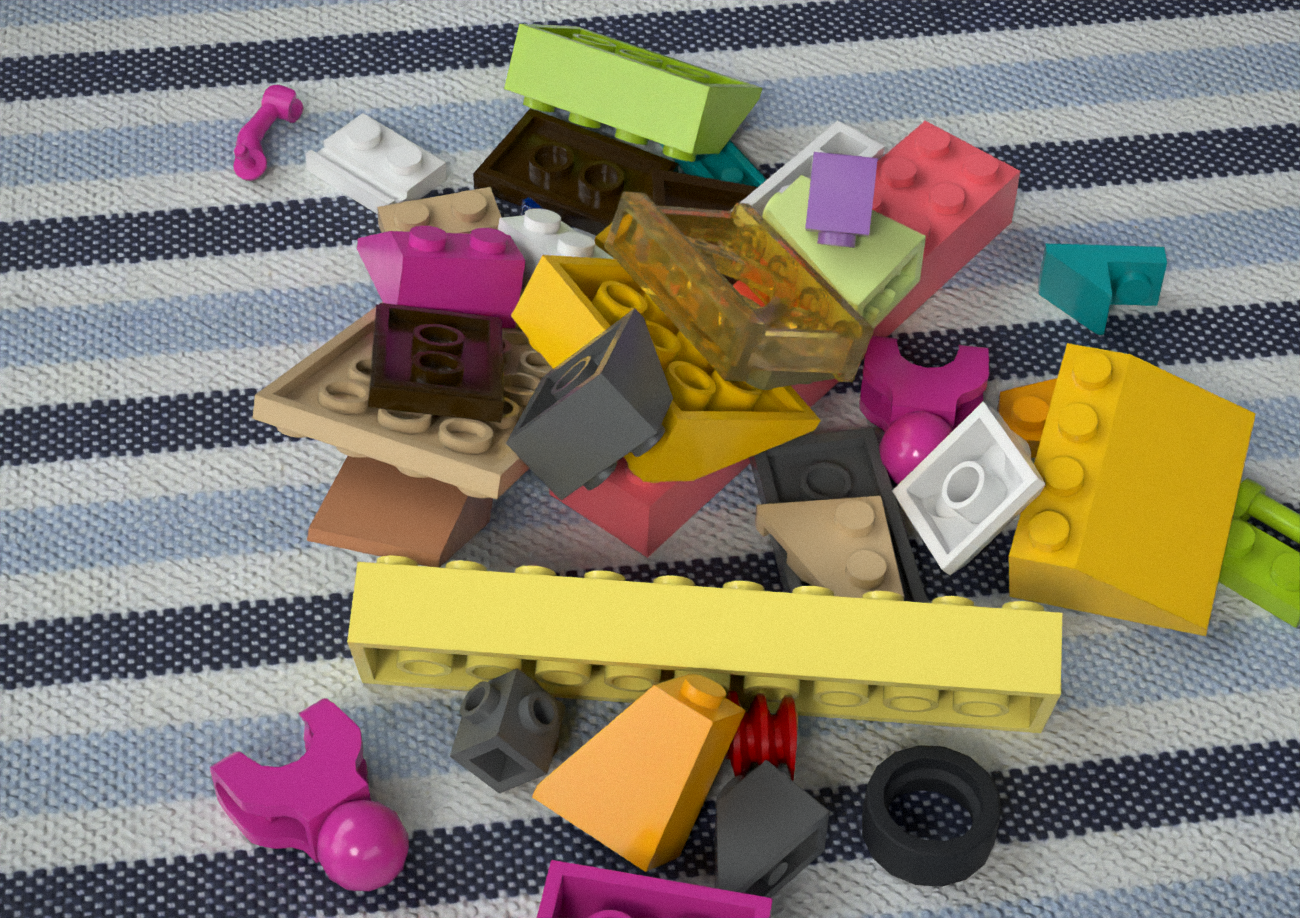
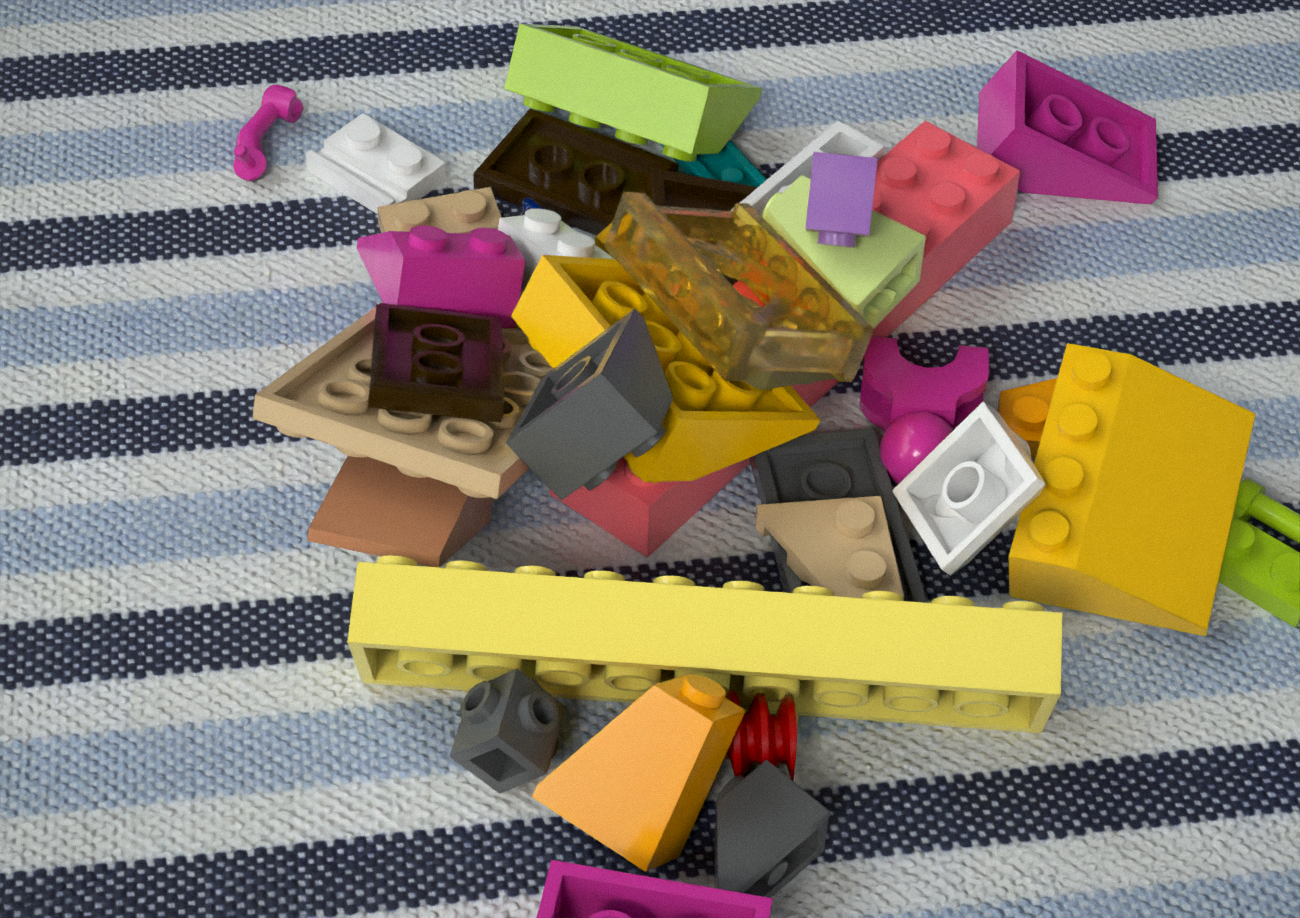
dark pink piece [209,698,409,891] -> none
black tyre [862,745,1000,887] -> none
teal slope [1037,243,1167,335] -> none
none -> dark pink slope [977,50,1158,204]

